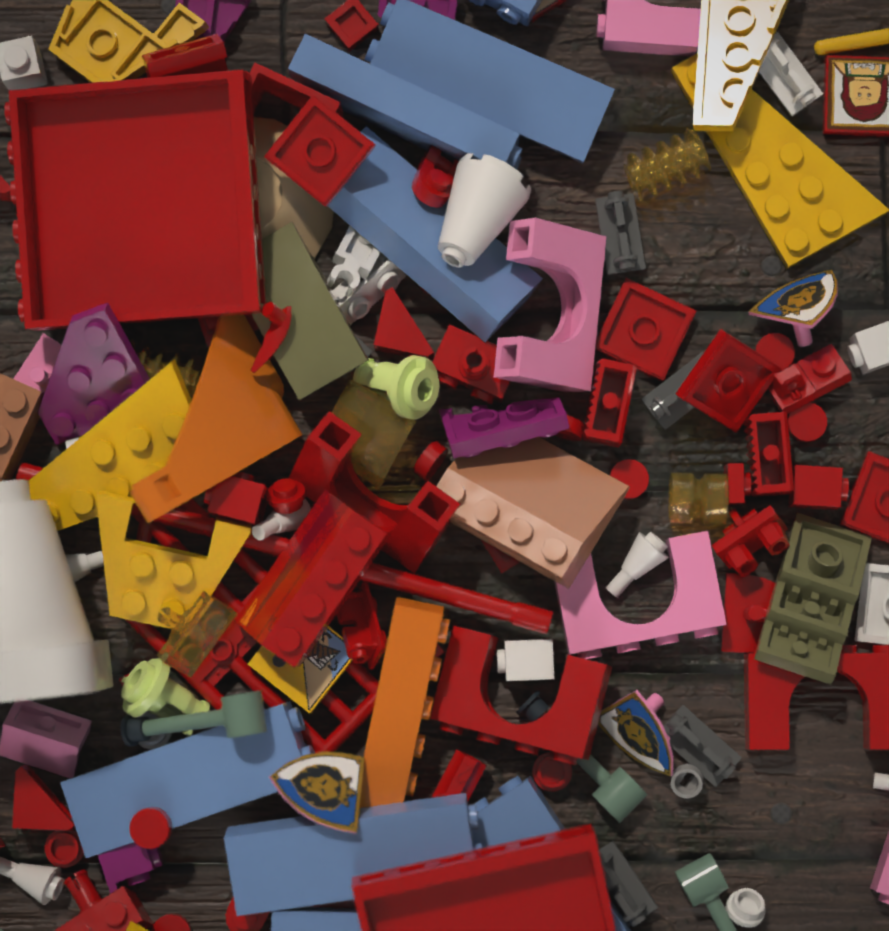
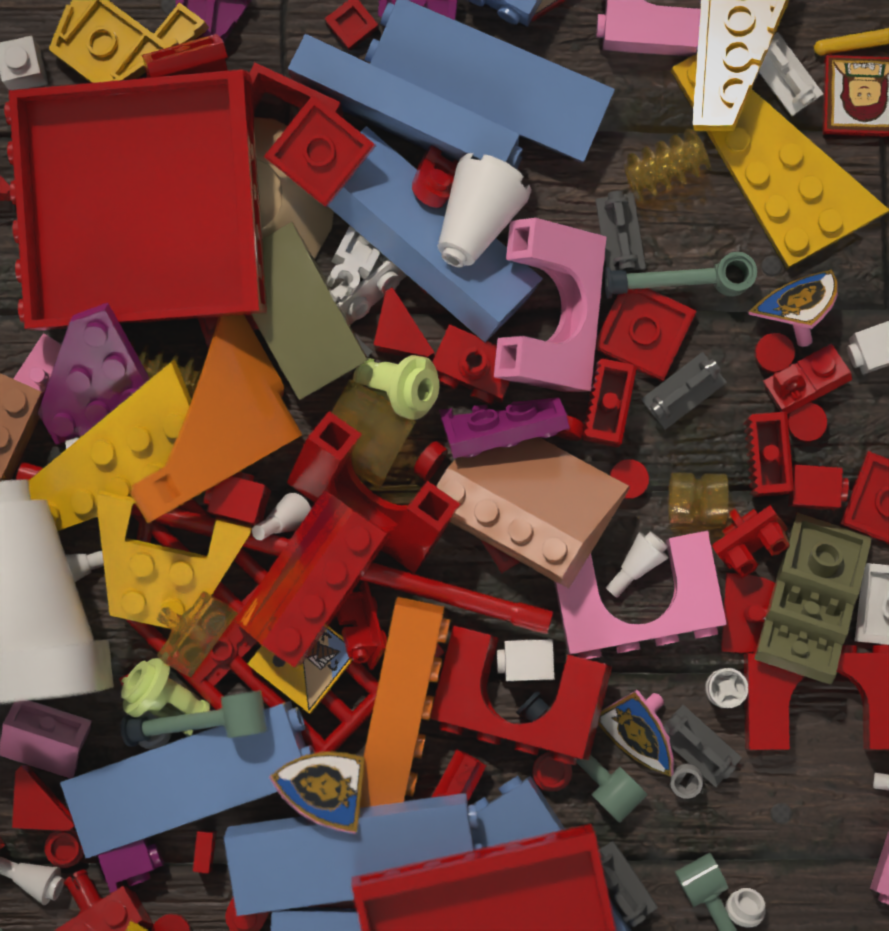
red tile [129,807,172,849] -> none
red bar [250,302,292,373] -> none
red plate [266,478,306,514] -> none
red tile [675,329,782,433] -> none
red plate [724,463,751,505] -> none
none -> red tile [193,829,217,873]
none -> sand green piece [604,252,757,299]
none -> white wheel [705,668,748,708]

